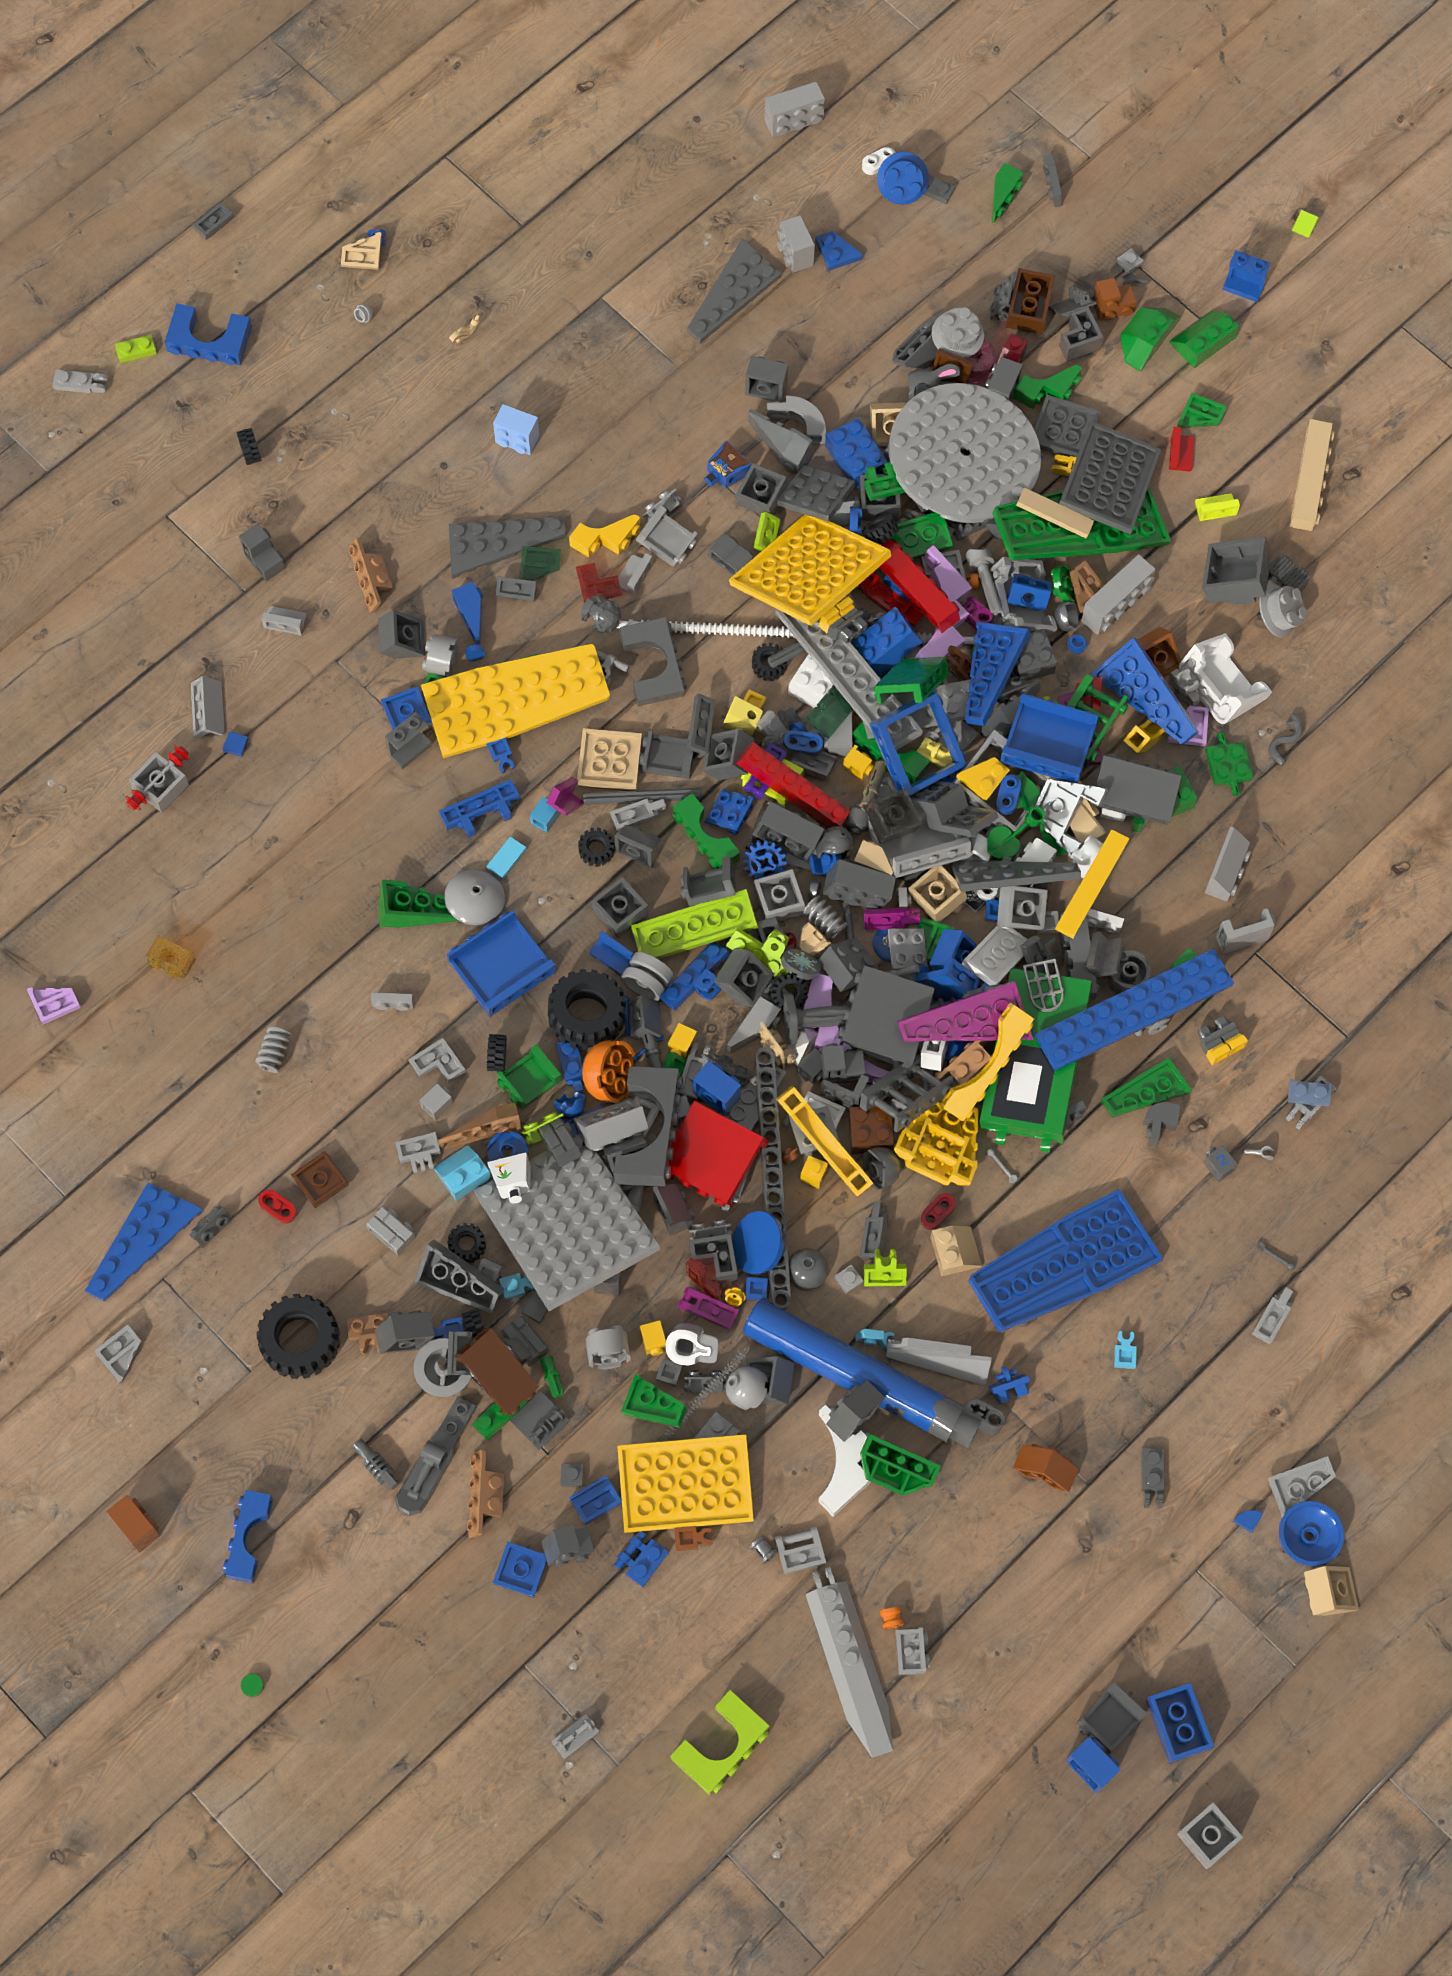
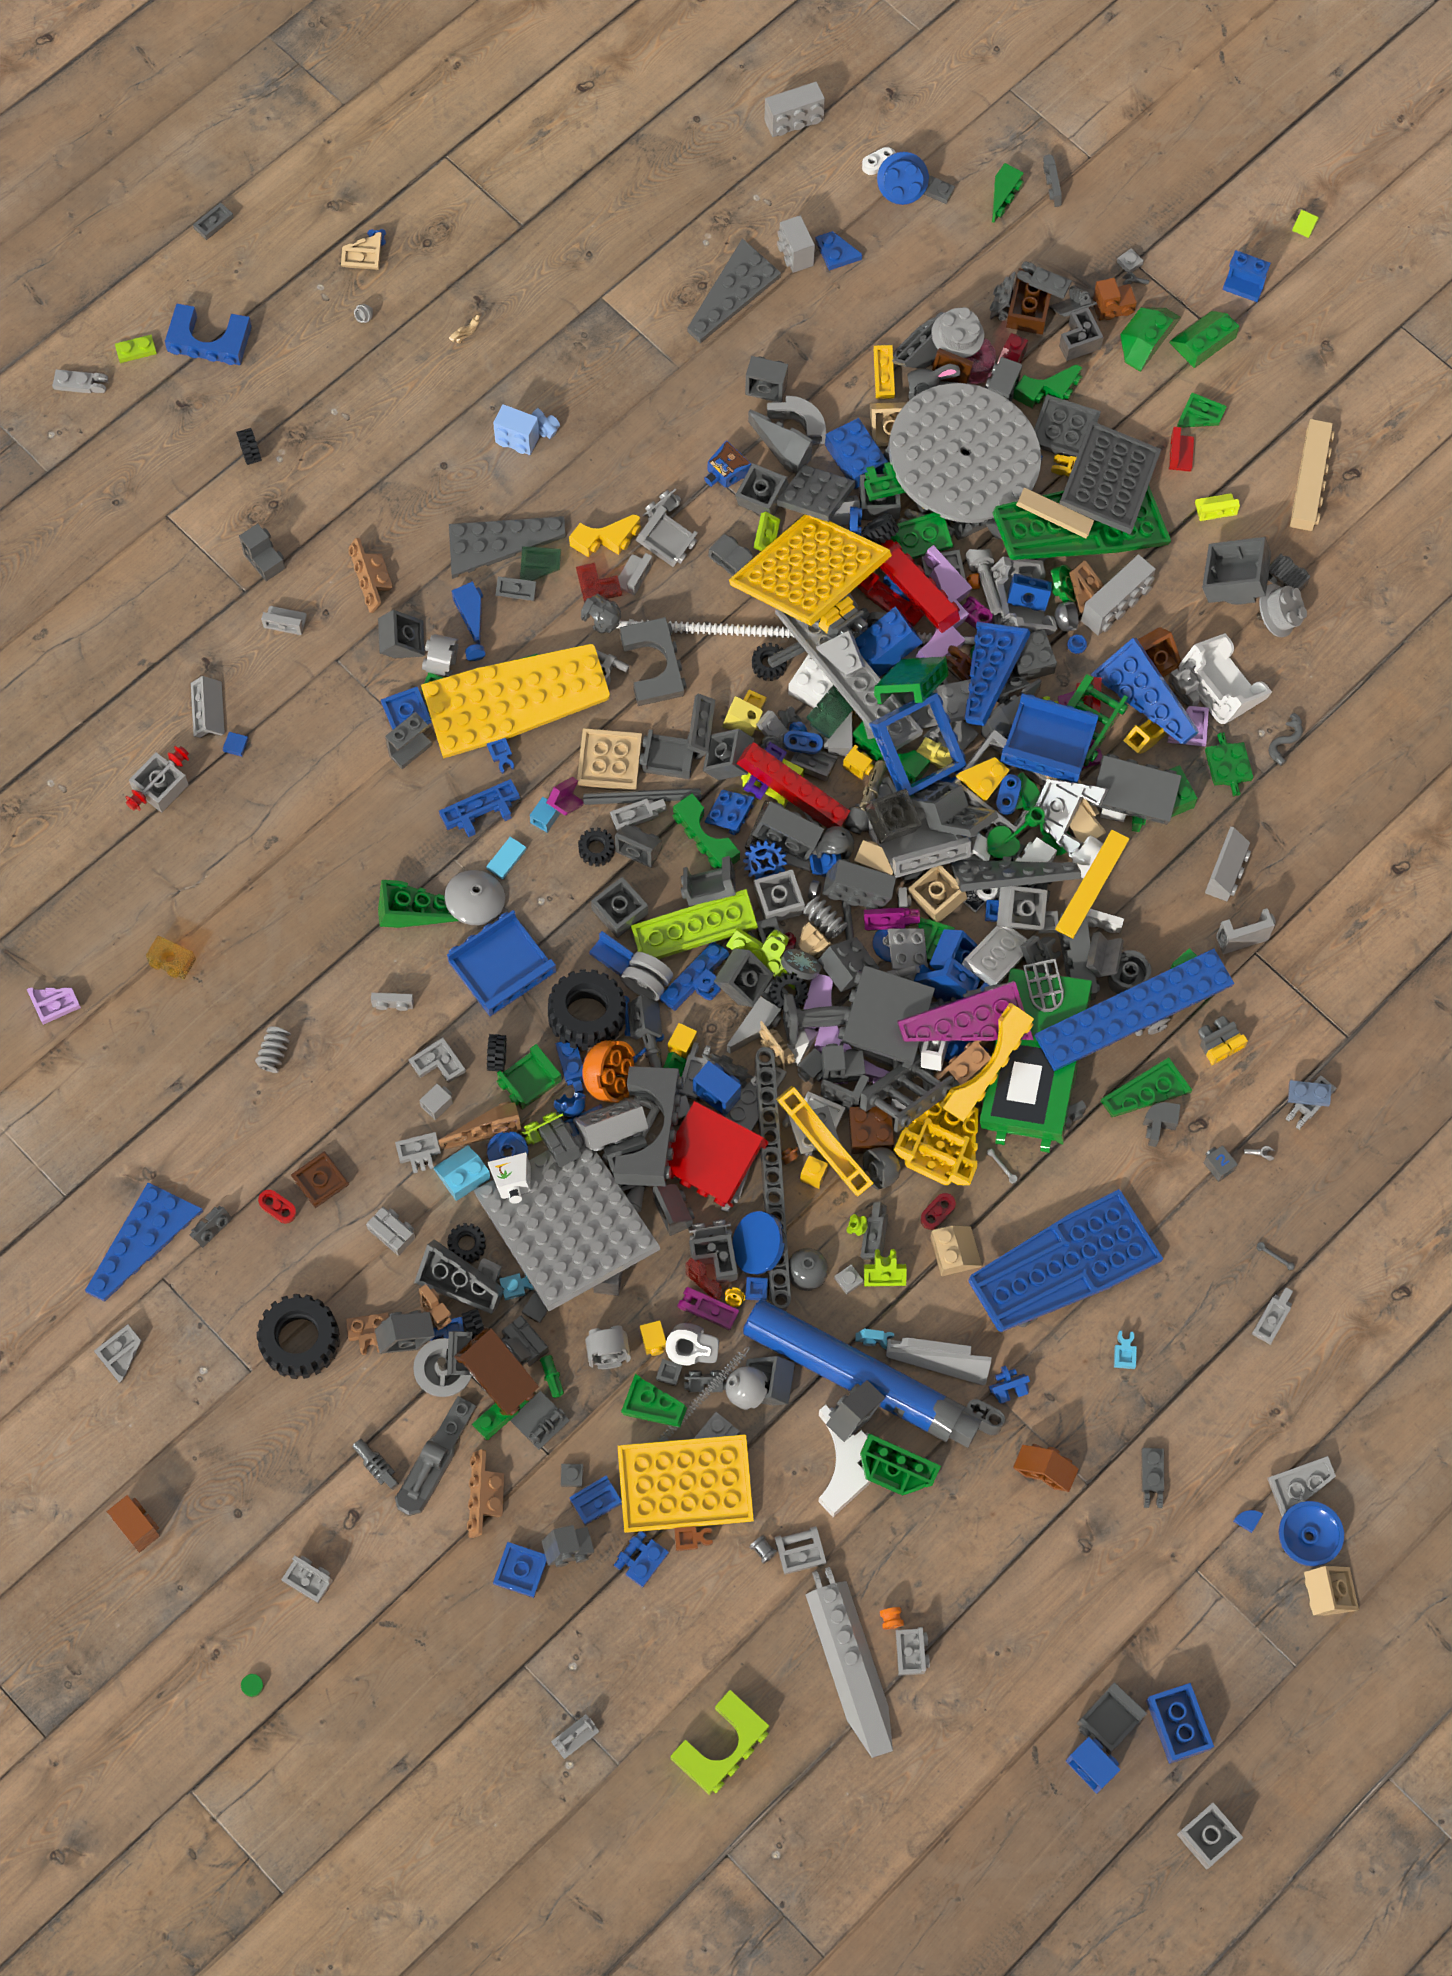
blue arch [223,1490,273,1583] -> none
none -> light grey bracket [281,1555,333,1604]
none -> medium nougat plate [419,1284,452,1330]
none -> light blue plate [531,408,560,439]
none -> wing [816,631,865,676]
none -> lime plate [846,1214,868,1236]
none -> yellow plate [873,345,895,399]
none -> dark grey hinge [1017,261,1072,299]

